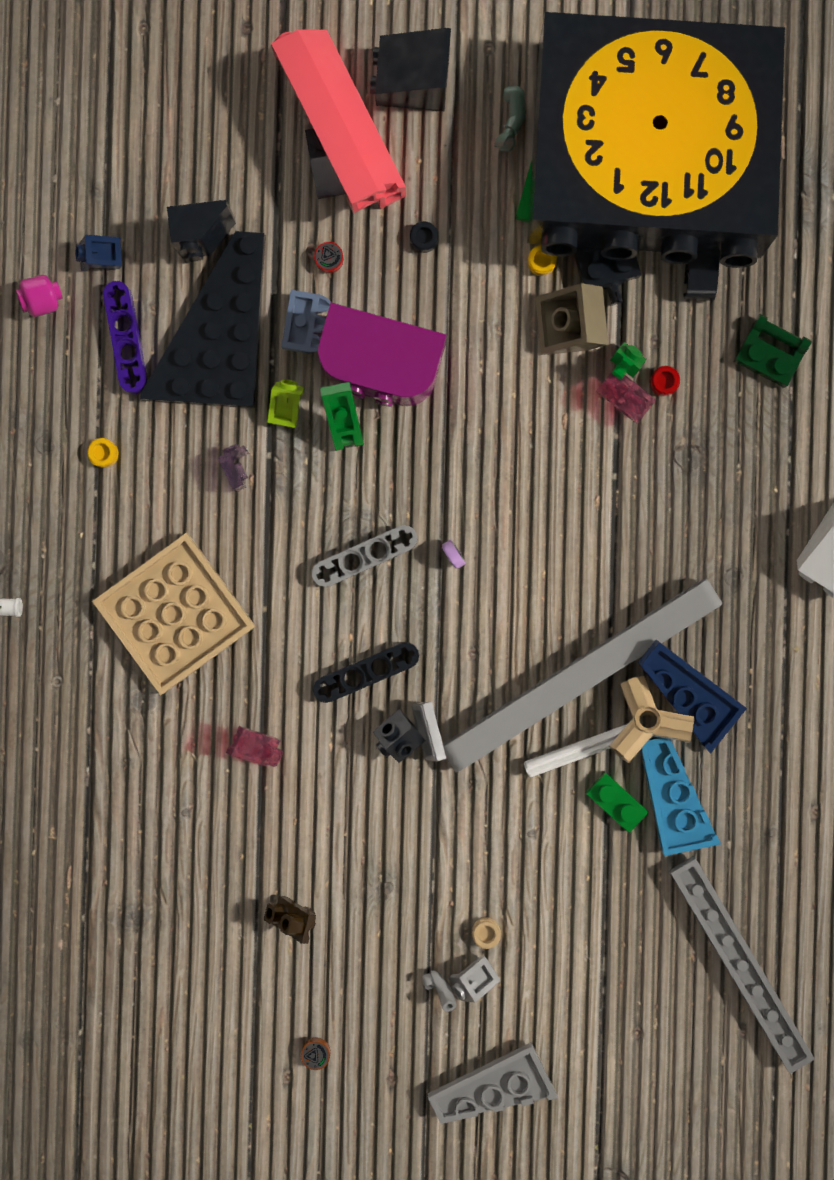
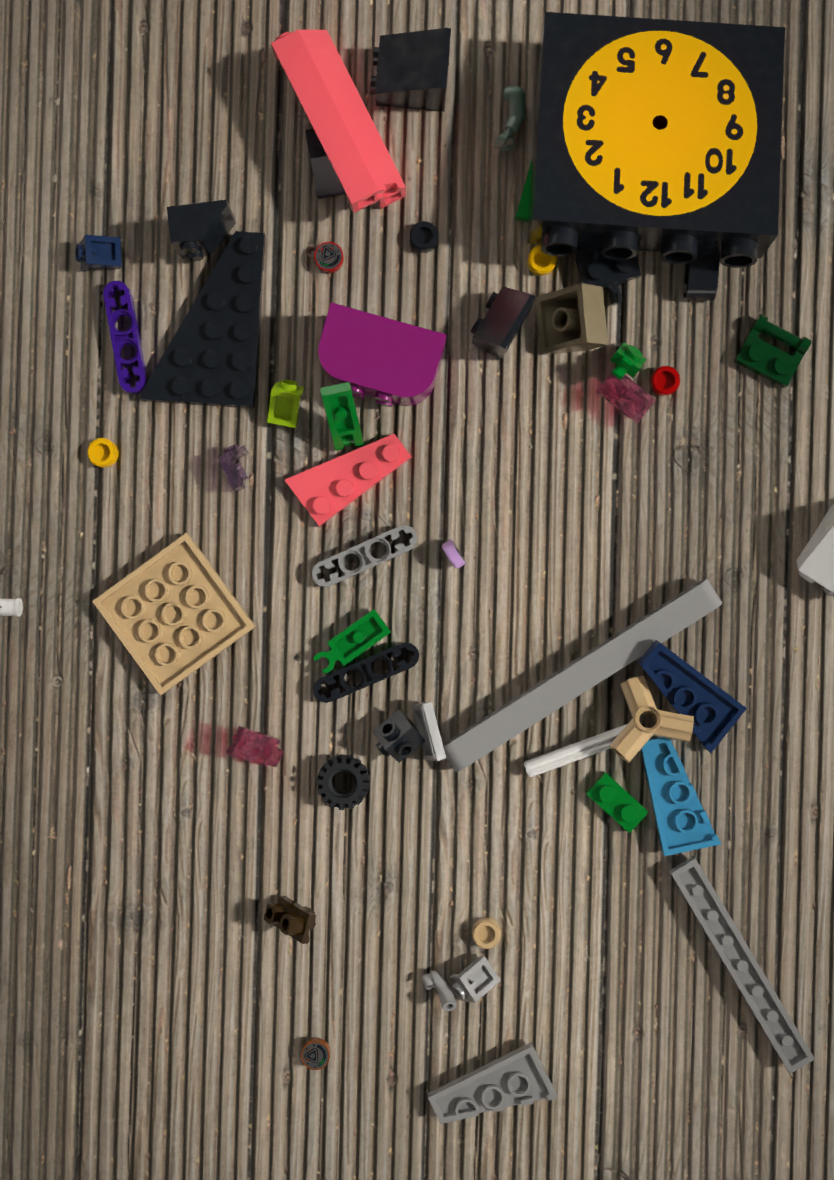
dark pink head [16,275,63,317] -> none
sand blue plate [281,290,331,354] -> none
none -> coral wing [285,434,412,527]
none -> green plate [313,609,391,674]
none -> black tyre [316,754,370,810]
none -> black slope [470,286,536,360]

